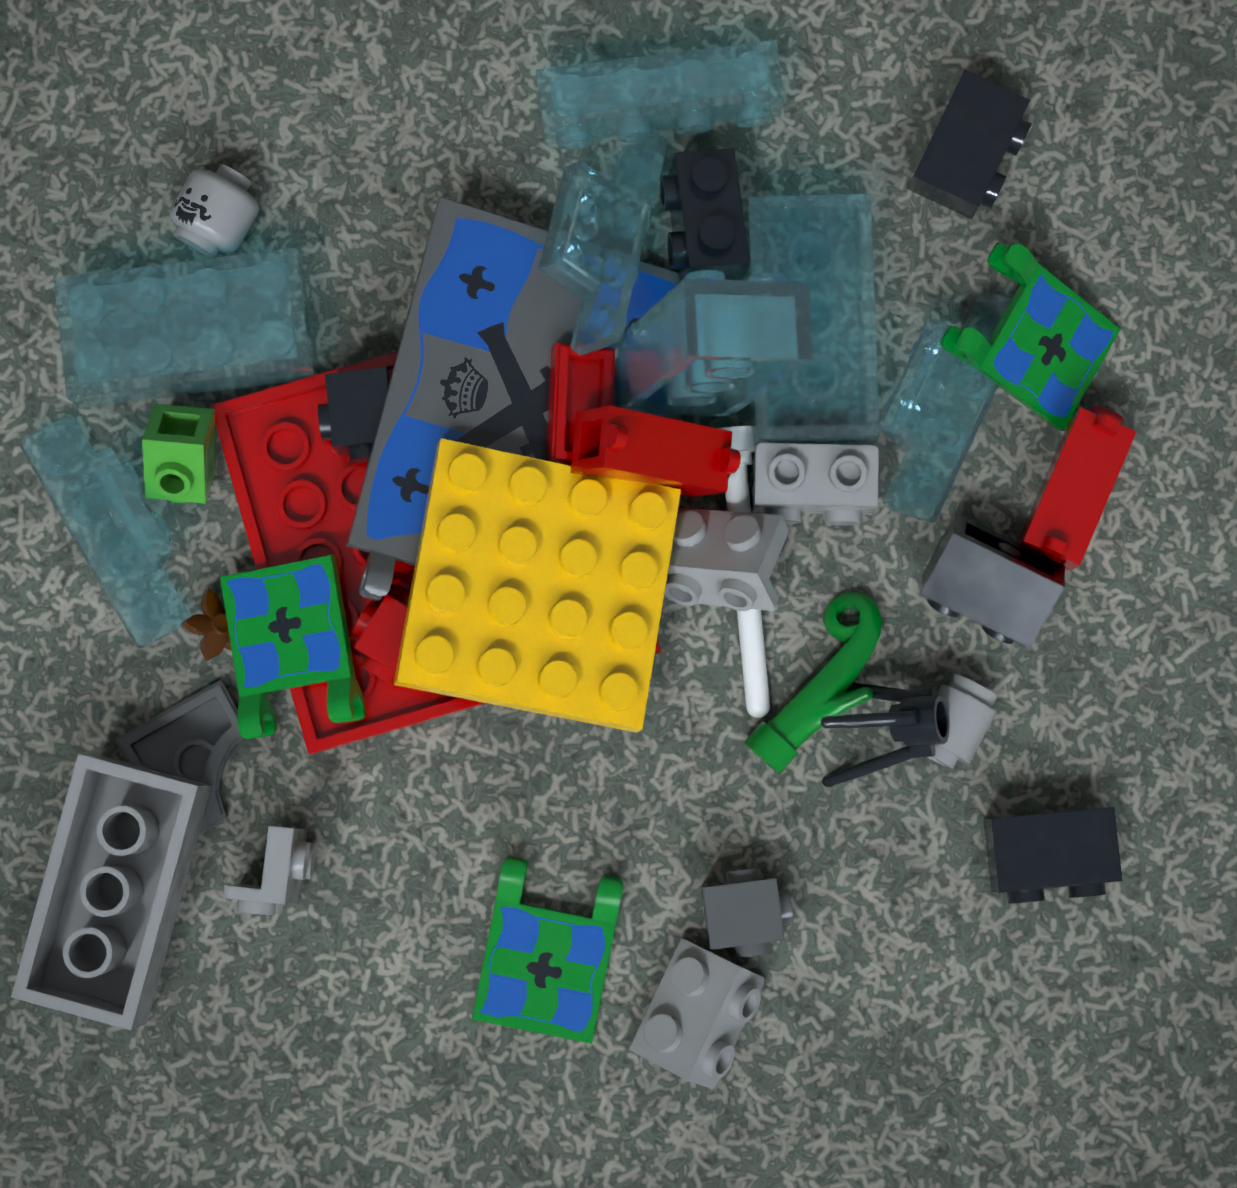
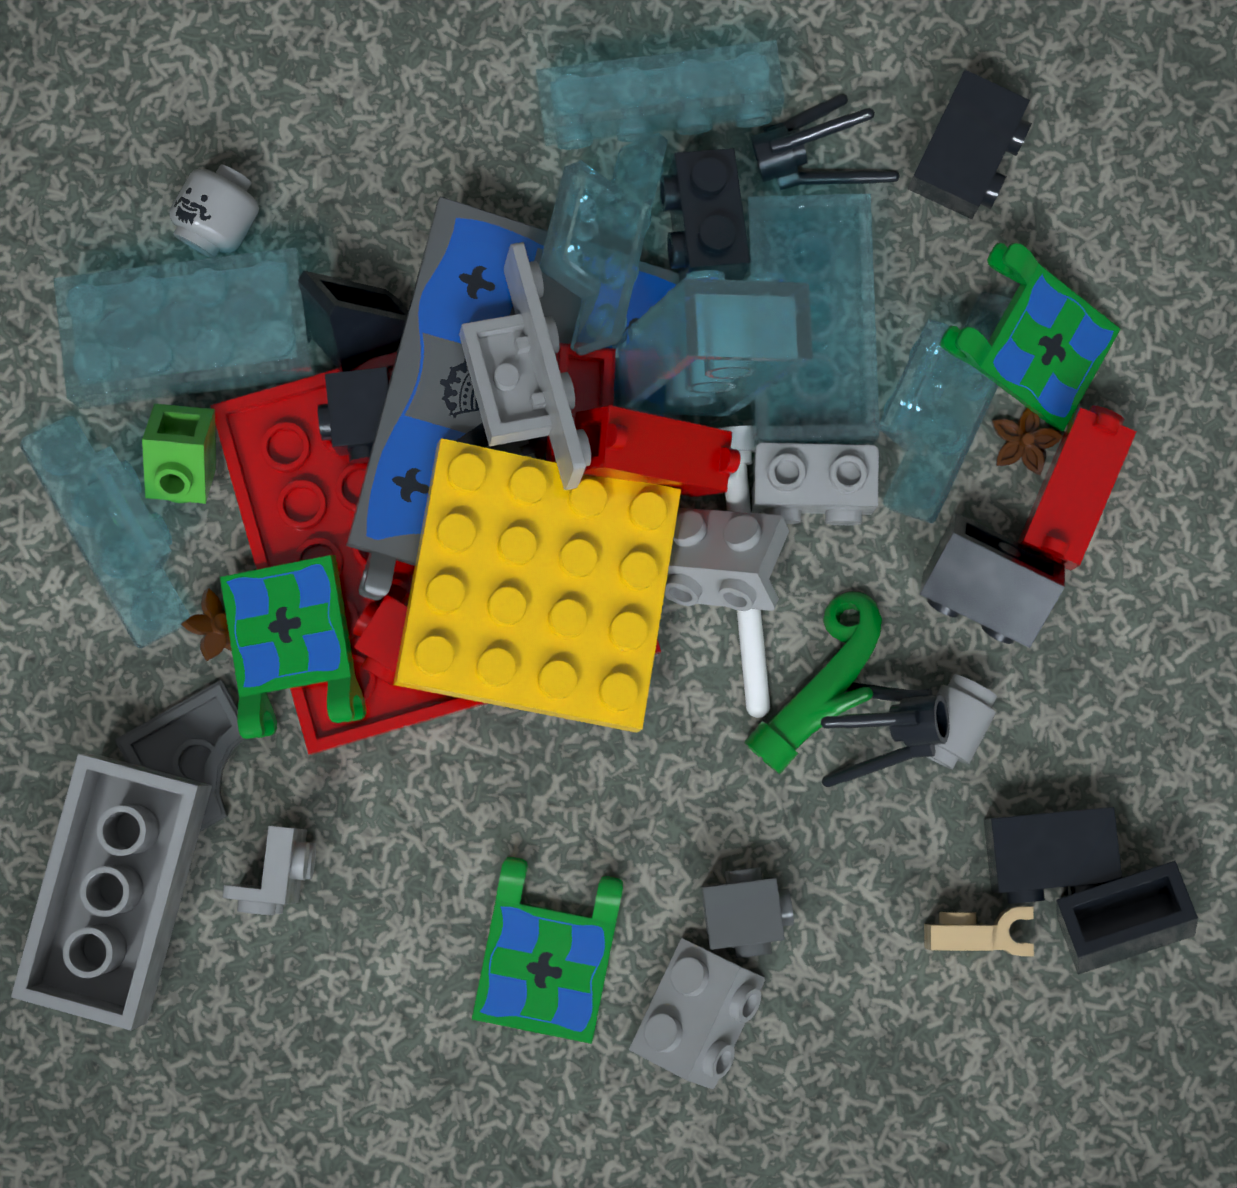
none -> black slope [298,271,408,372]
none -> light grey bracket [459,242,591,490]
none -> black plant [751,94,900,190]
none -> tan plate [924,906,1034,956]
none -> reddish brown plant [991,408,1063,476]
none -> black brick [1056,860,1198,975]

